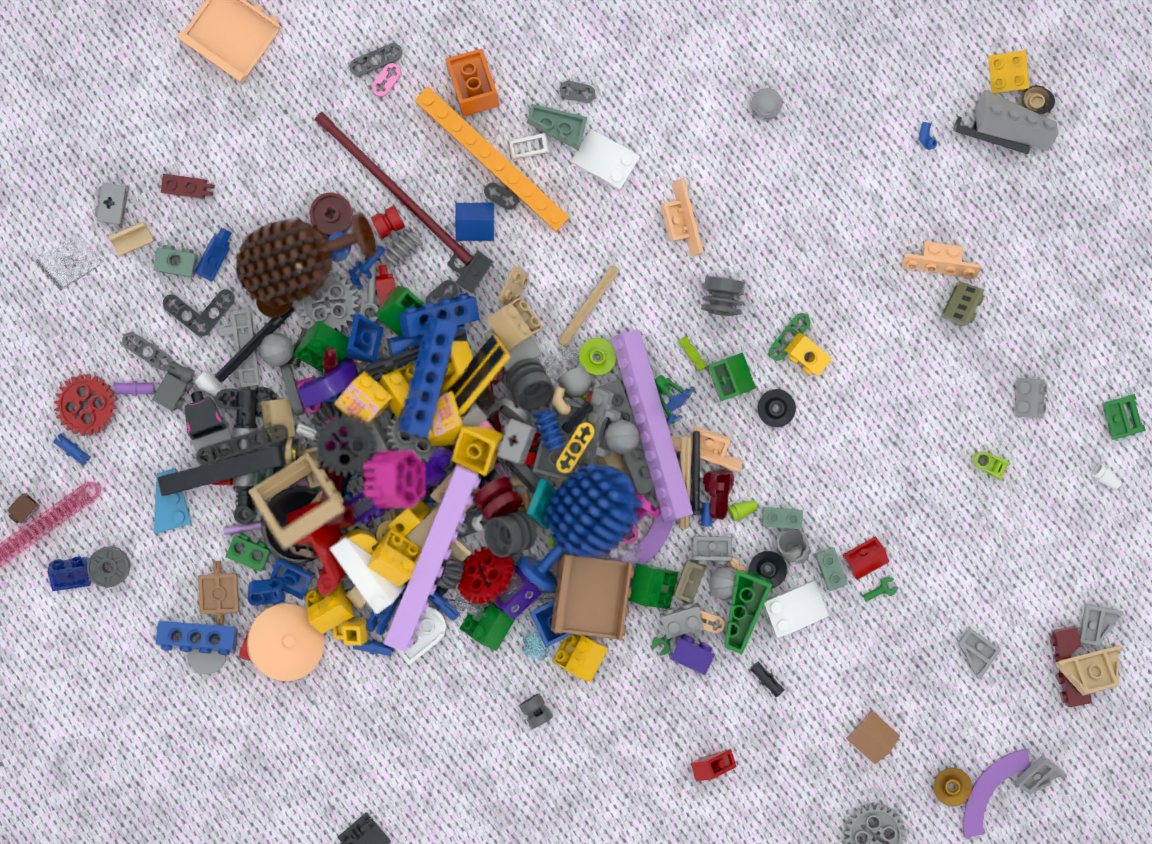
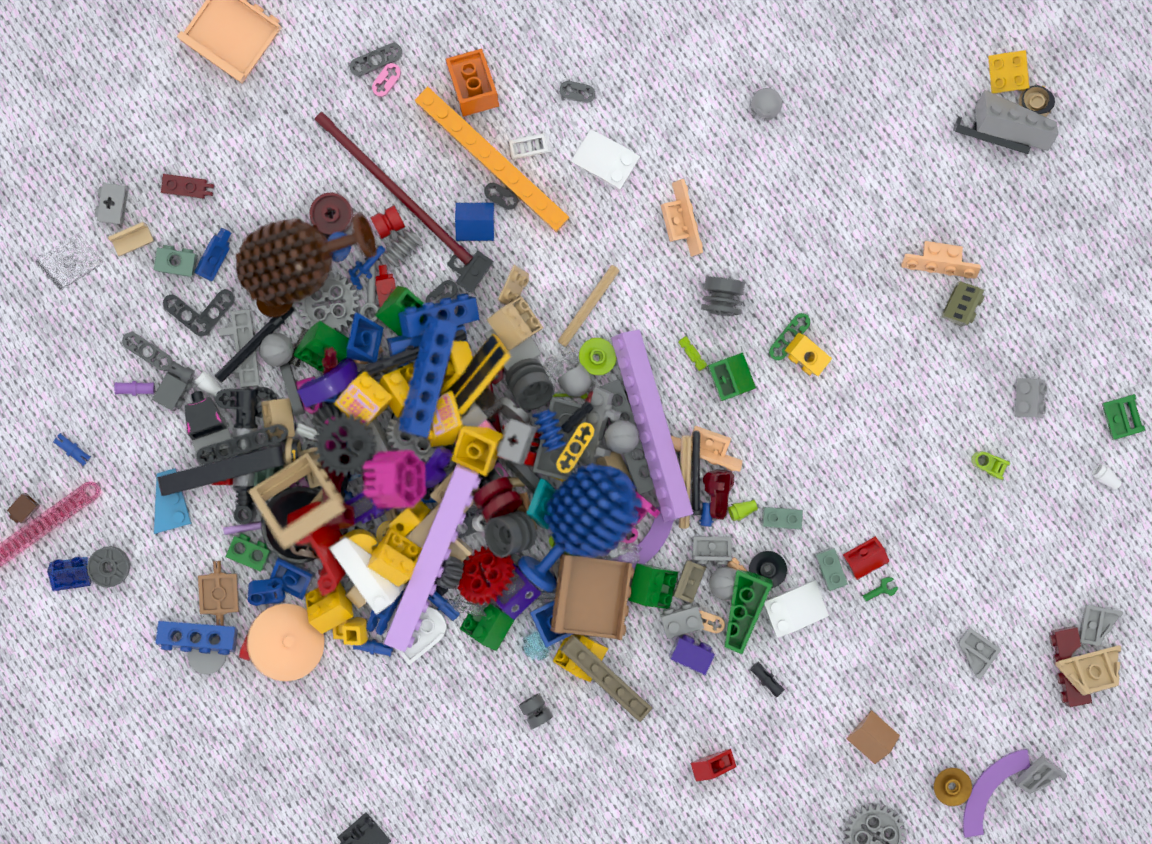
red gear [54,374,118,436] -> none
sand green wing [527,104,587,151] -> none
tan arm [552,387,571,415] -> none
green bar [652,635,672,656] -> none
plant [654,375,695,426] -> none
black dish [757,389,796,427] -> none
light grey helmet [777,529,811,564] -> none
blue arm [918,122,937,150] -> none
none -> dark tan tile [560,635,653,722]

